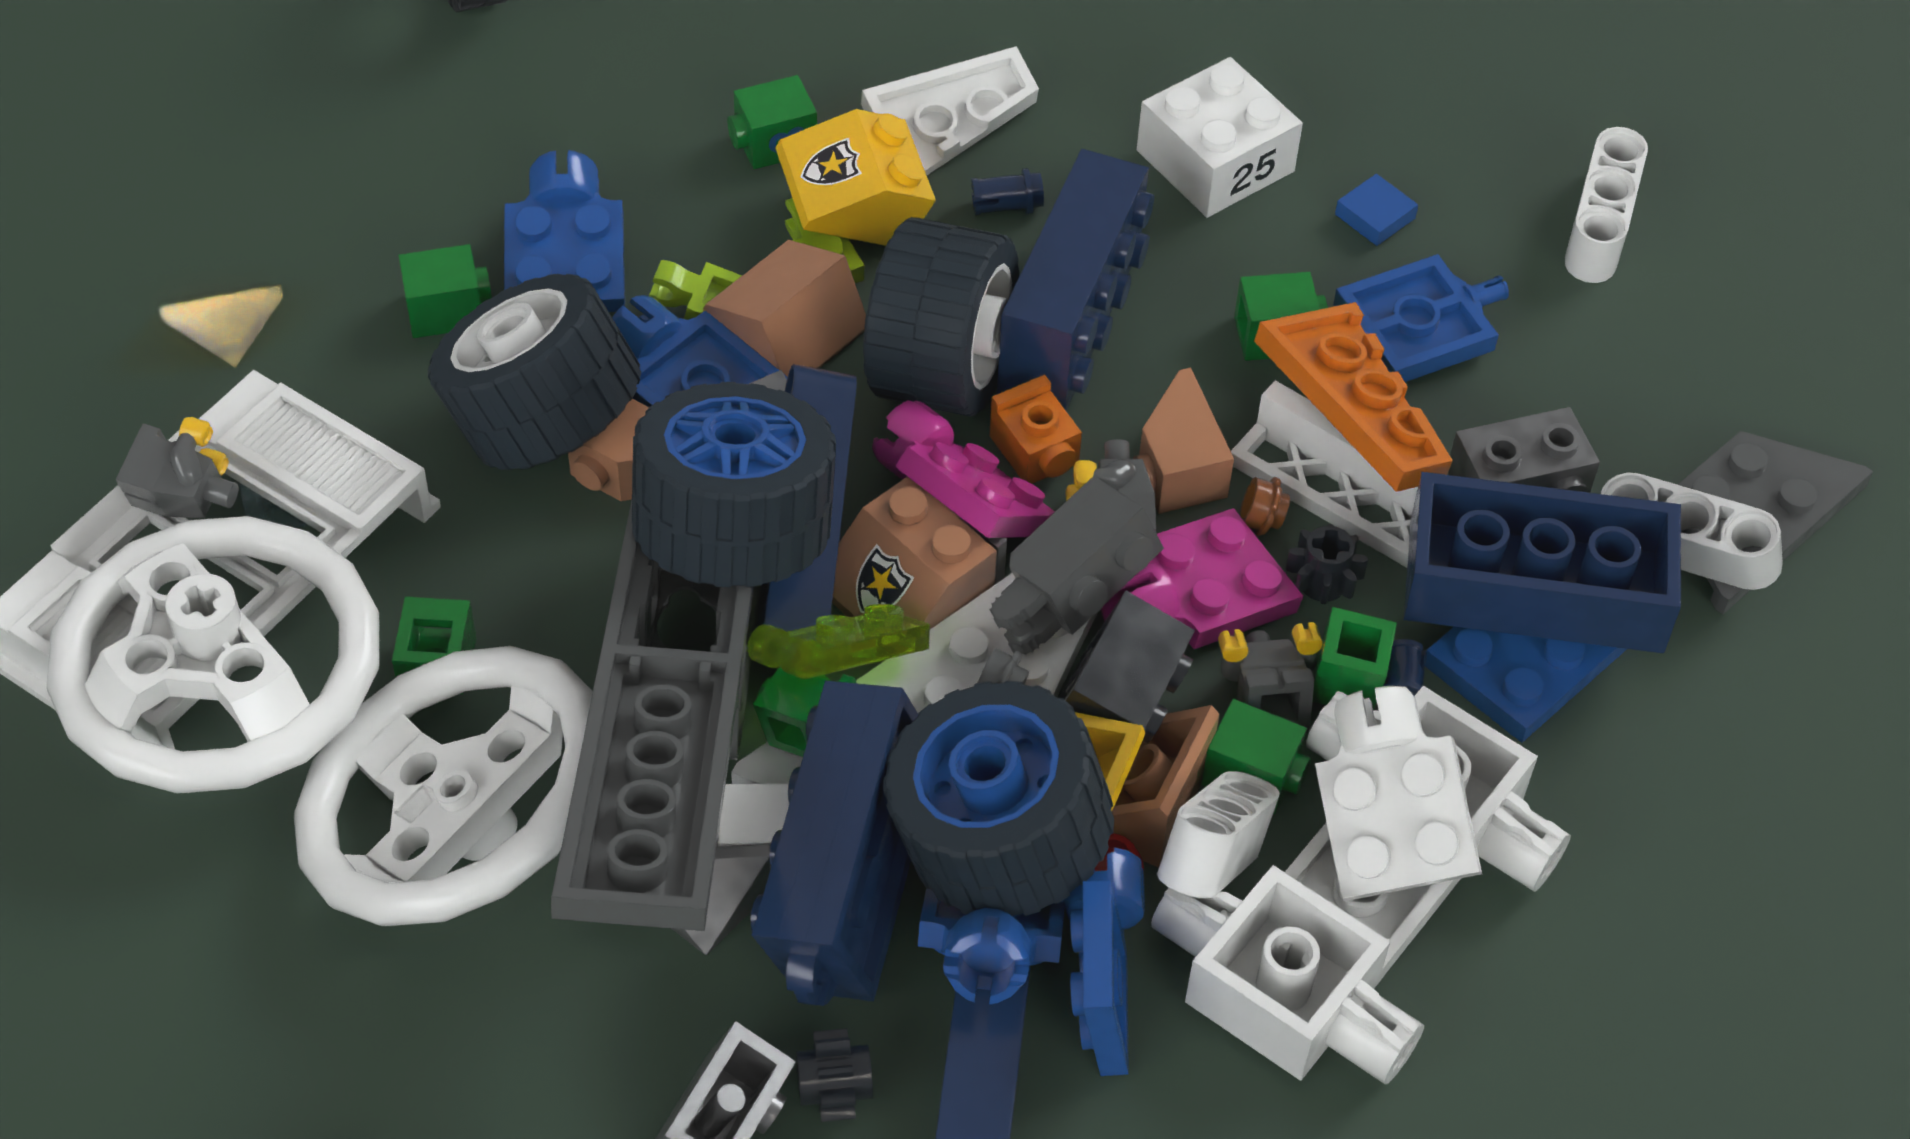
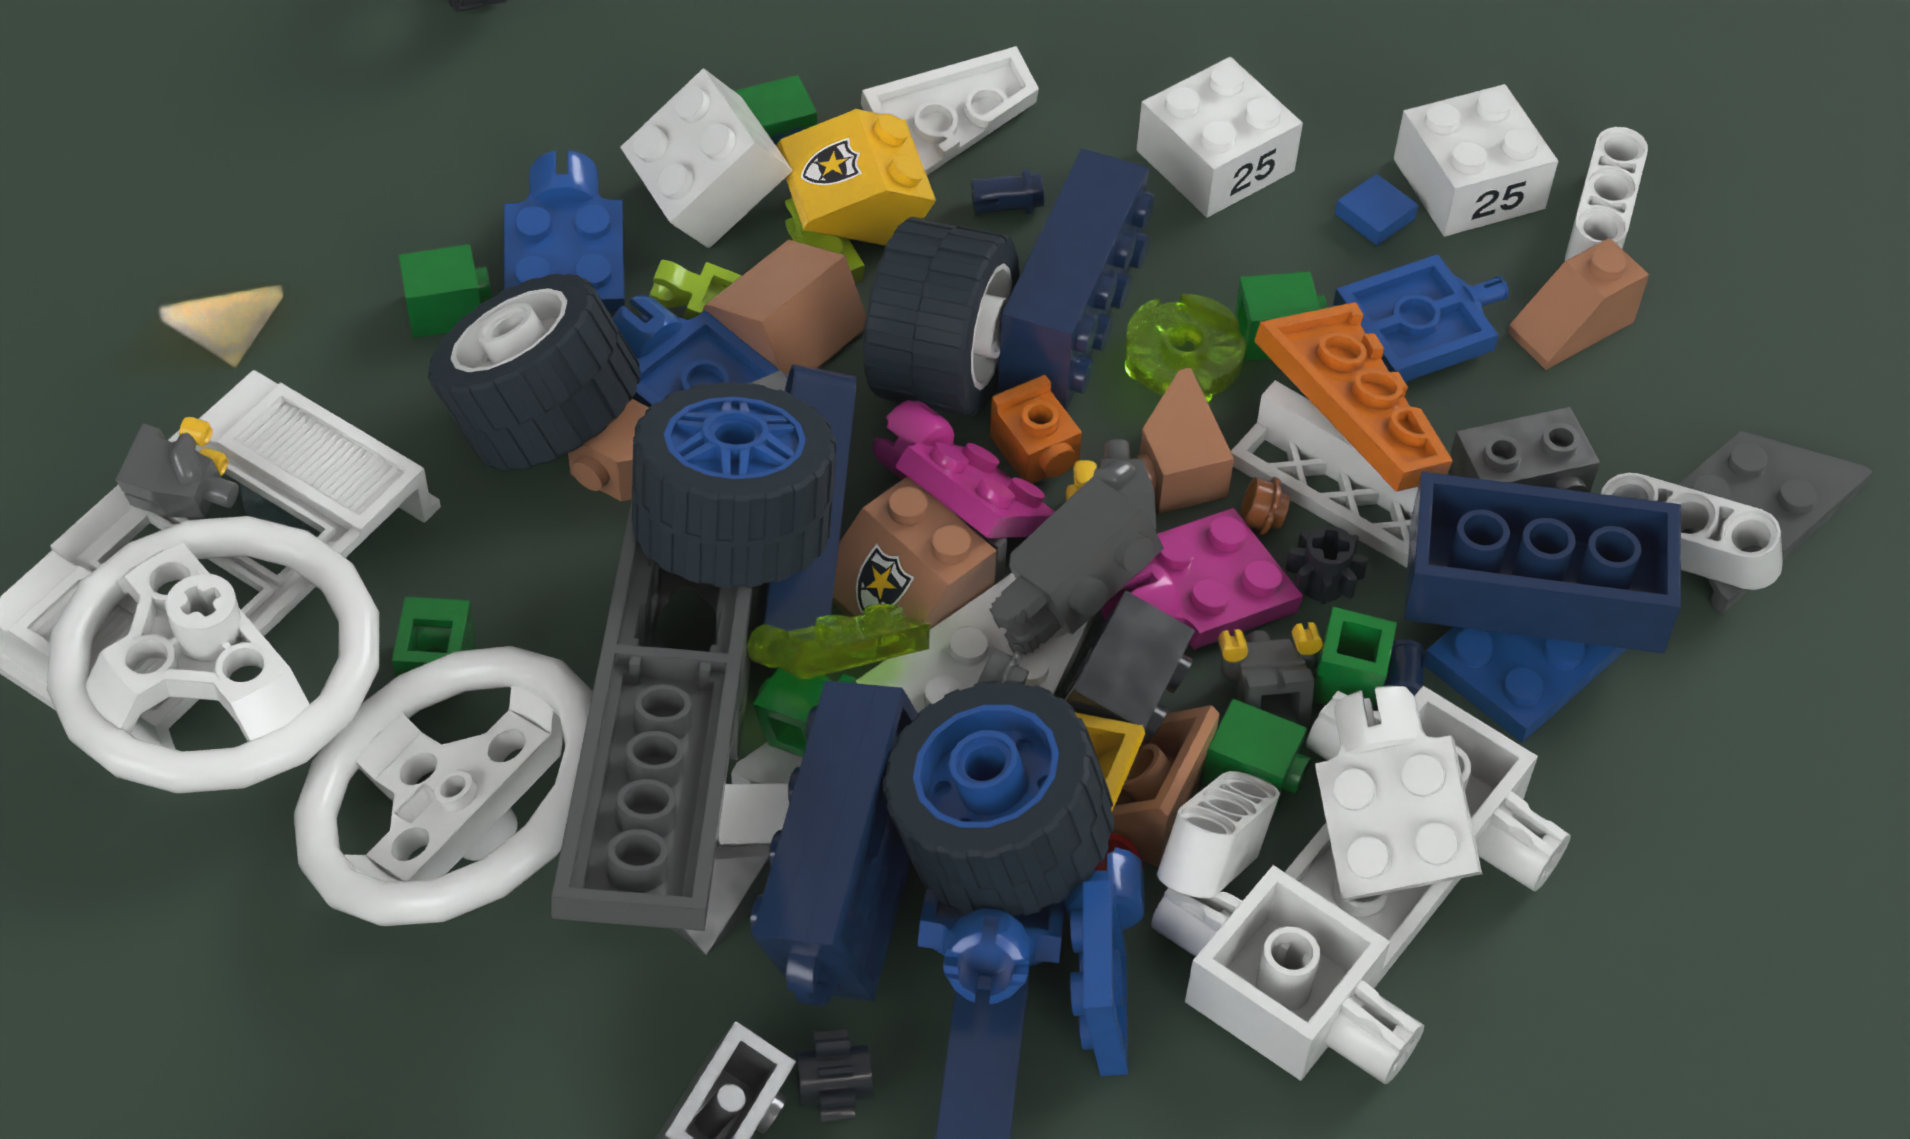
none -> white brick [620,68,793,248]
none -> clear neon green plate [1125,294,1246,403]
none -> white brick [1394,84,1558,237]
none -> nougat slope [1507,238,1649,370]

